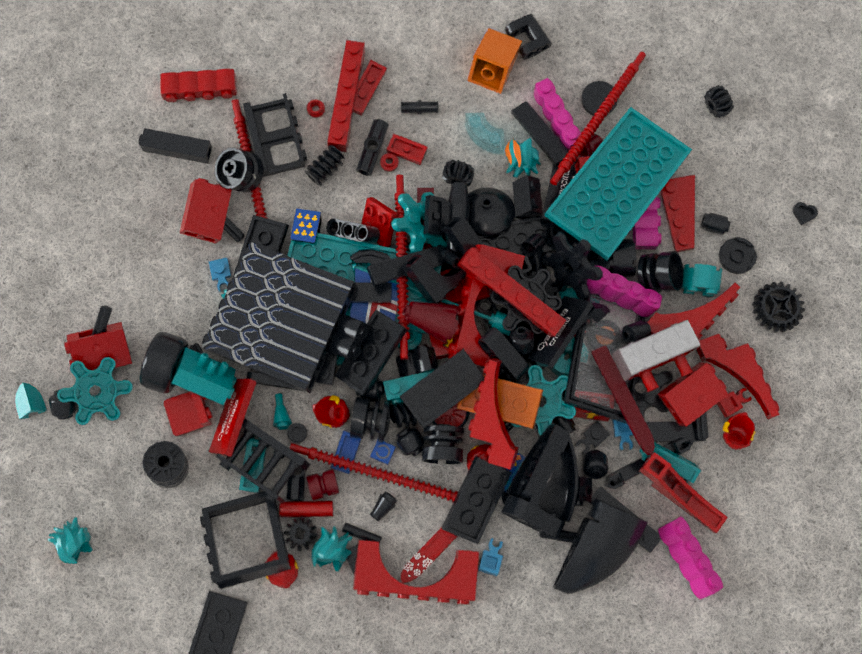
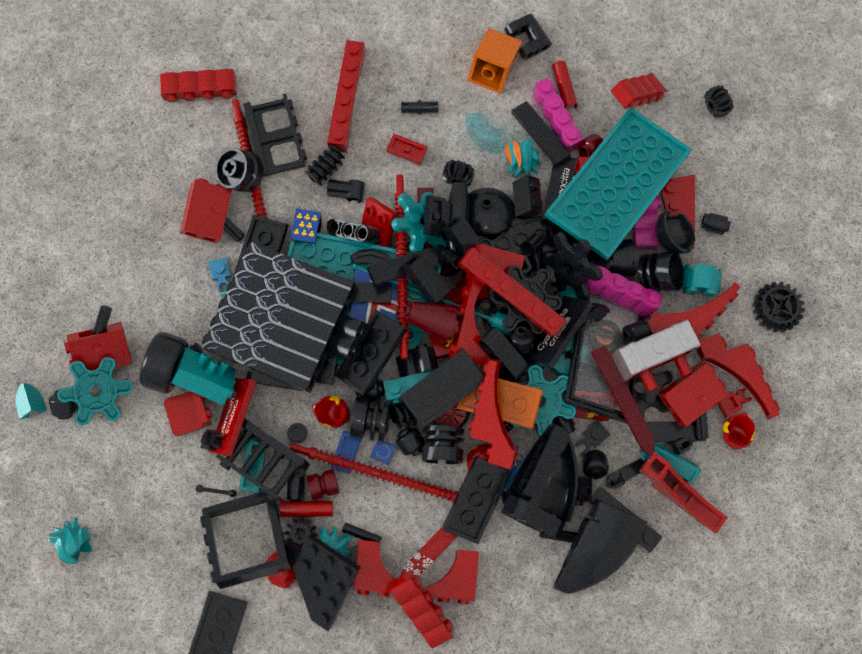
black brick [139,128,212,164] -> none
black wheel [142,441,189,488] -> none
teal cone [273,393,292,430] -> none
red plate [307,99,325,118] -> none
red plate [353,60,387,116] -> none
black piece [356,119,389,176] -> none
black cone [370,491,398,521] -> none
red plate [380,153,399,172] -> none
dark azure plate [478,538,503,576] -> none
red hose [550,52,646,185] -> none
black tile [581,81,618,116] -> none
dark azure plate [612,419,634,451] -> none
dark pink brick [658,516,724,599] -> none
black tile [719,237,757,274] -> none
black tile [793,202,818,225] -> none
none -> black hinge [195,485,236,497]
none -> black plate [200,429,225,451]
none -> black wing [285,534,361,631]
none -> black piece [327,179,365,203]
none -> red brick [389,571,454,649]
none -> red piece [552,60,578,109]
none -> red brick [610,73,667,109]
none -> black cylinder [655,210,696,255]

